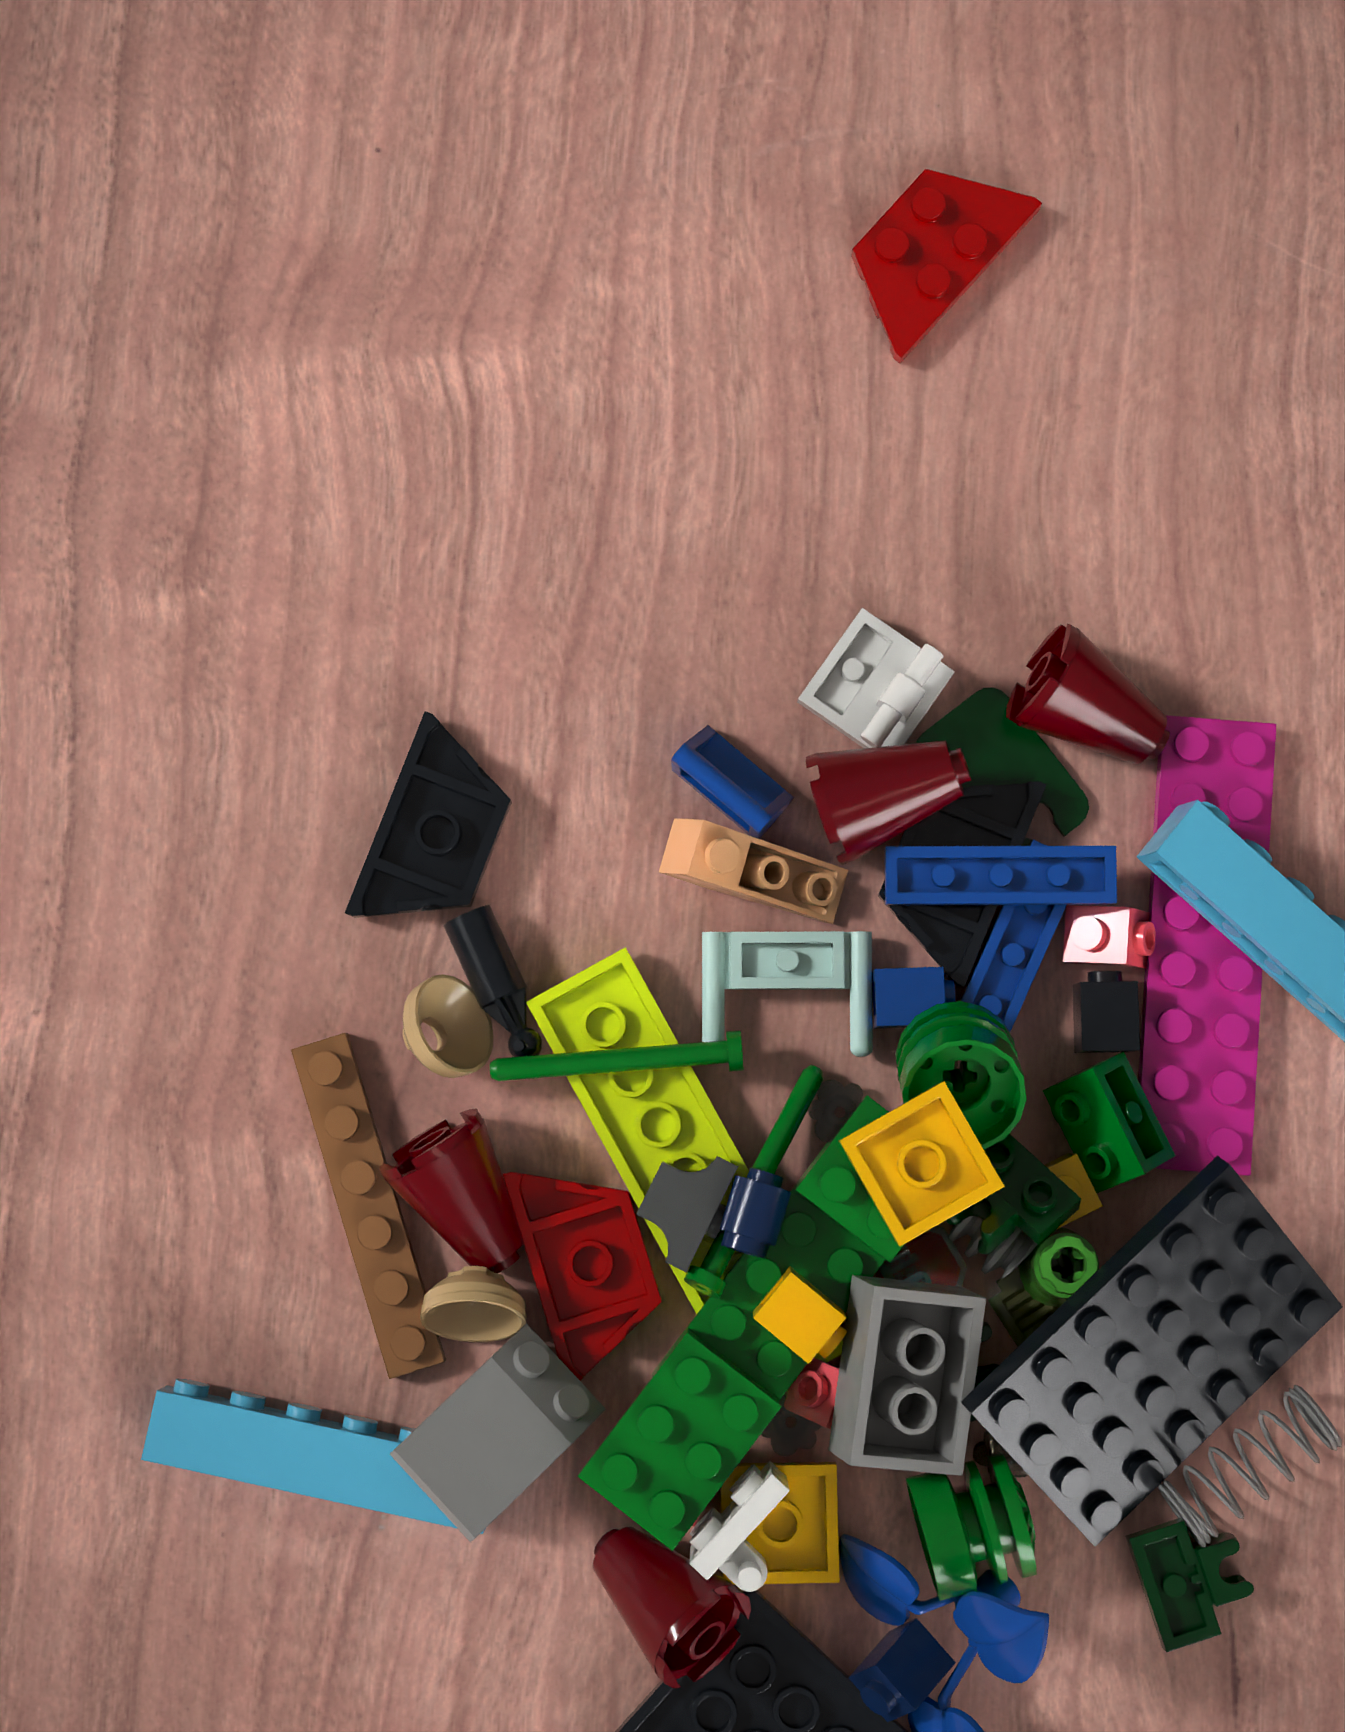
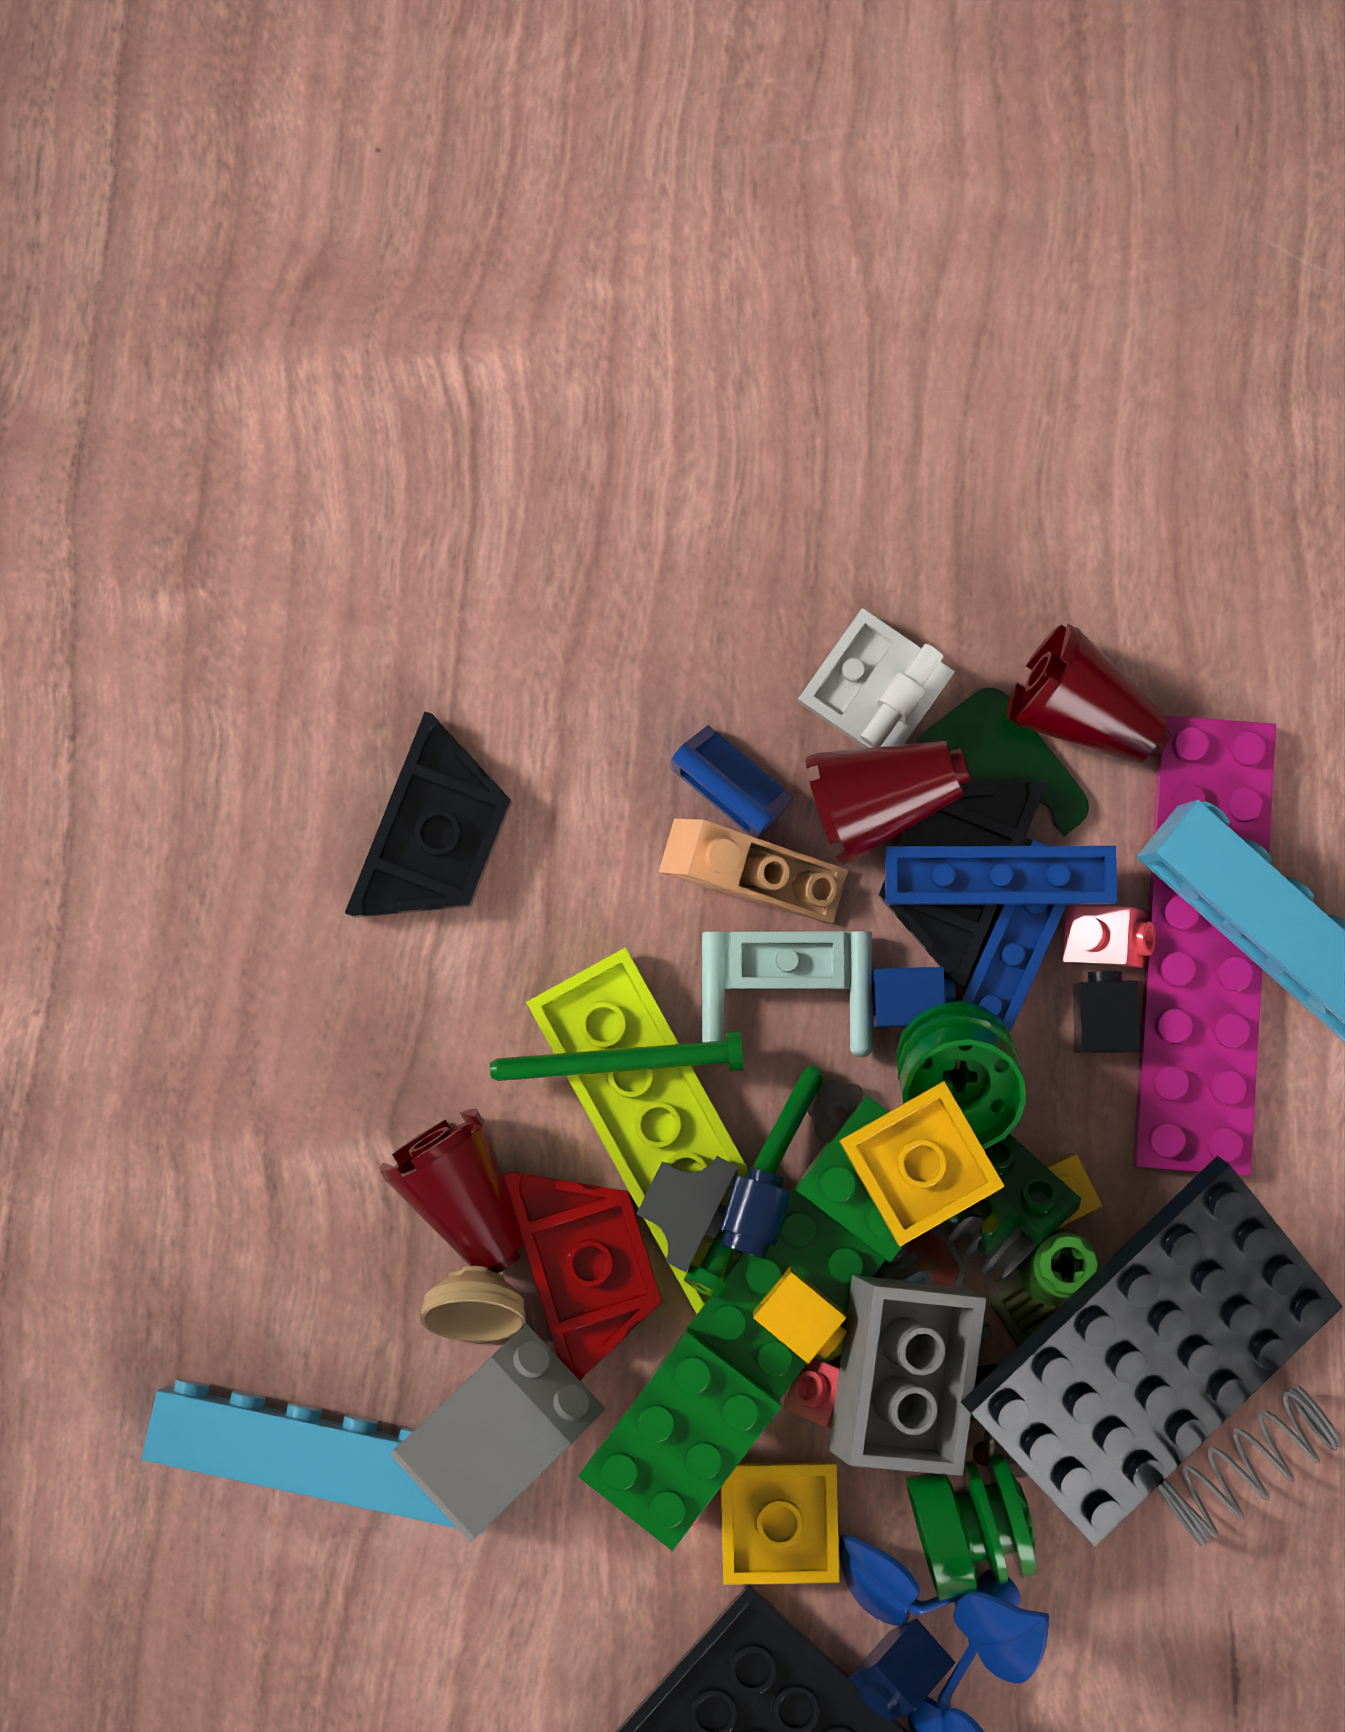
medium nougat plate [291,1033,446,1379] -> none
tan piece [402,974,494,1078] -> none
black wheel [444,905,542,1057] -> none
dark red cone [593,1527,751,1688] -> none
white plate [689,1461,790,1592] -> none
clear smoke plant [761,1395,822,1456] -> none
red wing [851,169,1042,364] -> none
green brick [1043,1051,1176,1193] -> none
dark green plate [1125,1518,1254,1652] -> none

